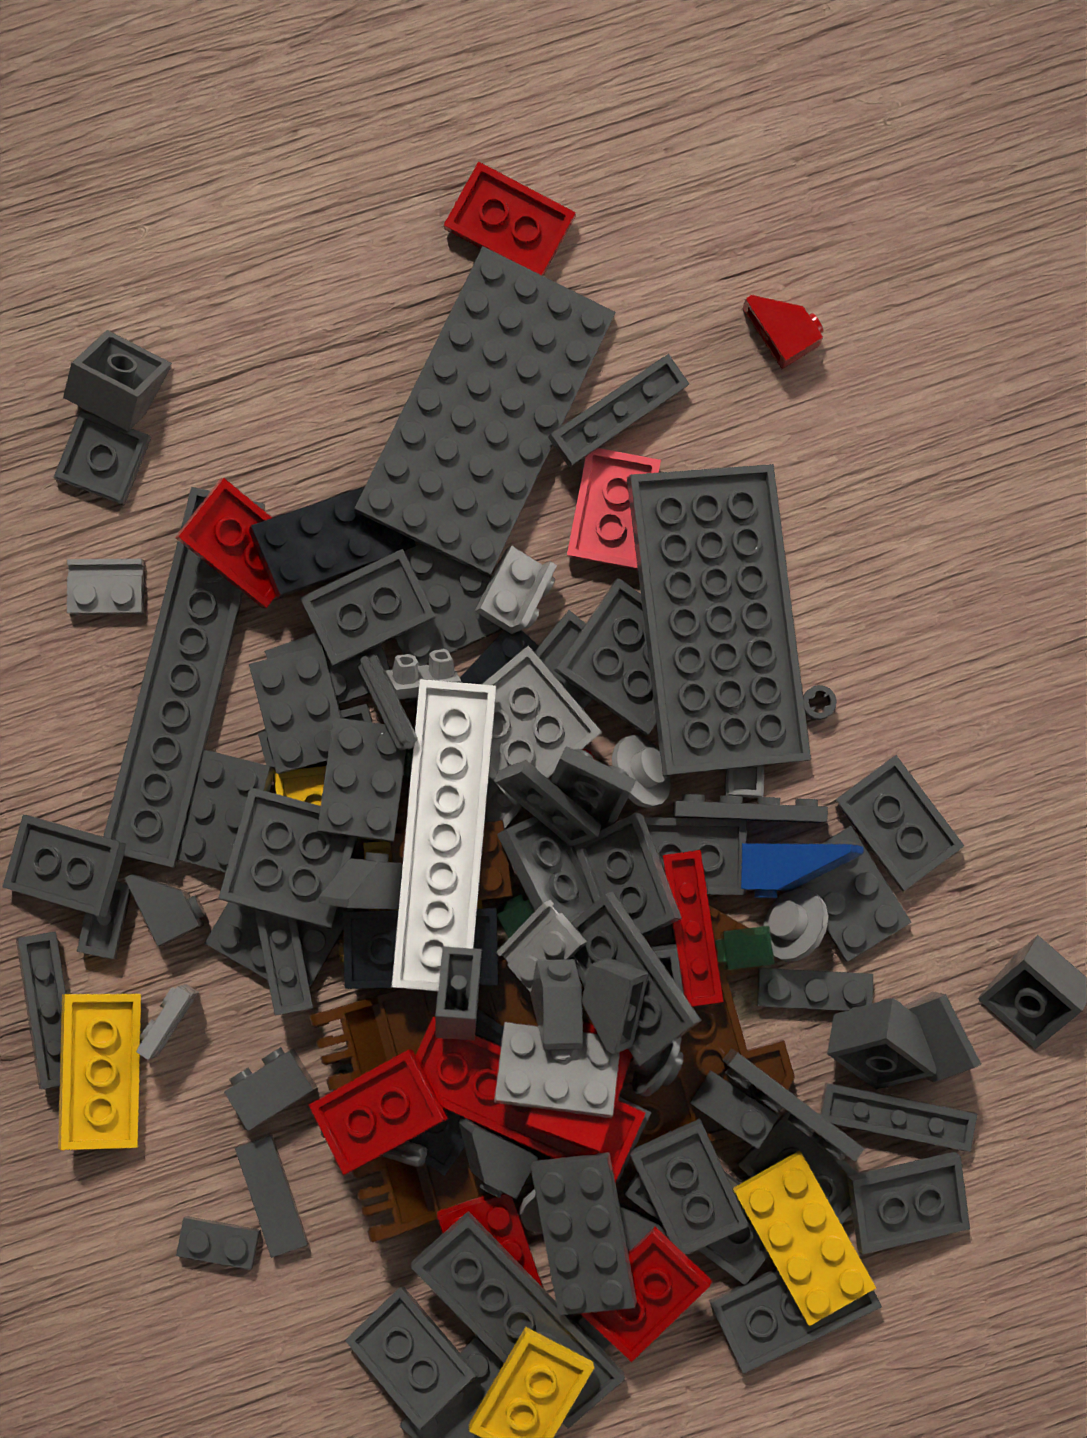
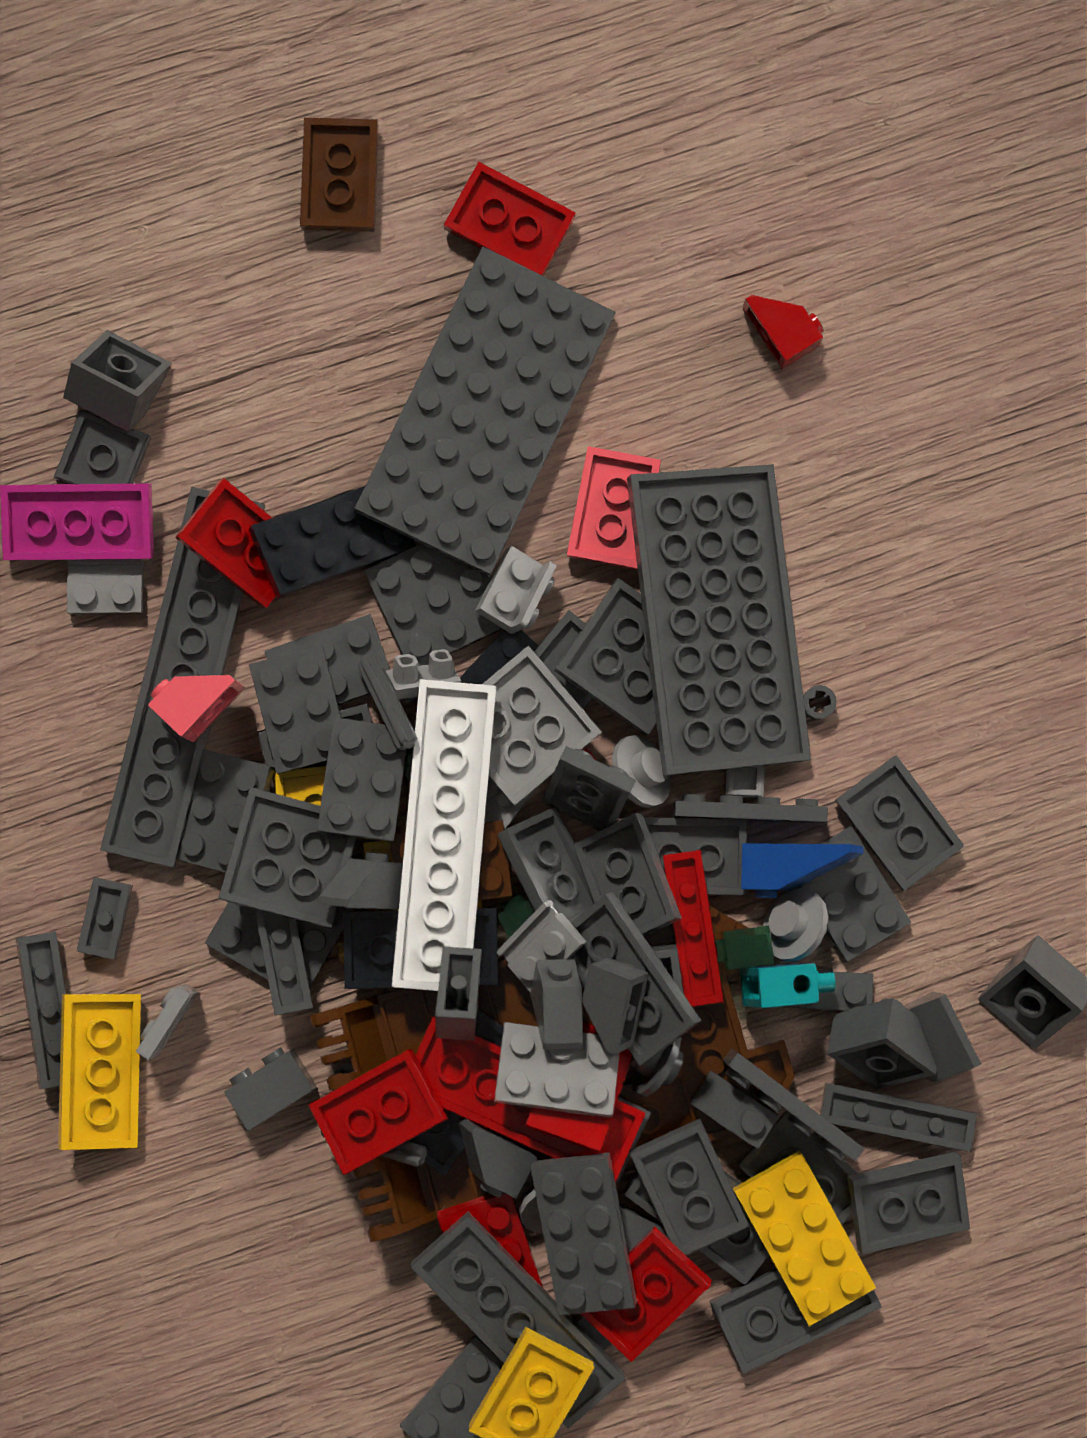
dark grey plate [2,814,127,917] -> none
dark grey slope [125,874,206,946] -> none
dark grey plate [176,1216,260,1270] -> none
dark grey tile [235,1135,309,1258] -> none
dark grey plate [300,549,436,667] -> none
dark grey plate [345,1287,479,1430] -> none
dark grey plate [495,760,601,847] -> none
dark grey plate [548,353,689,468] -> none
none -> dark pink plate [0,483,154,560]
none -> coral slope [148,675,245,743]
none -> reddish brown plate [300,117,379,232]
none -> teal torso [740,963,836,1008]

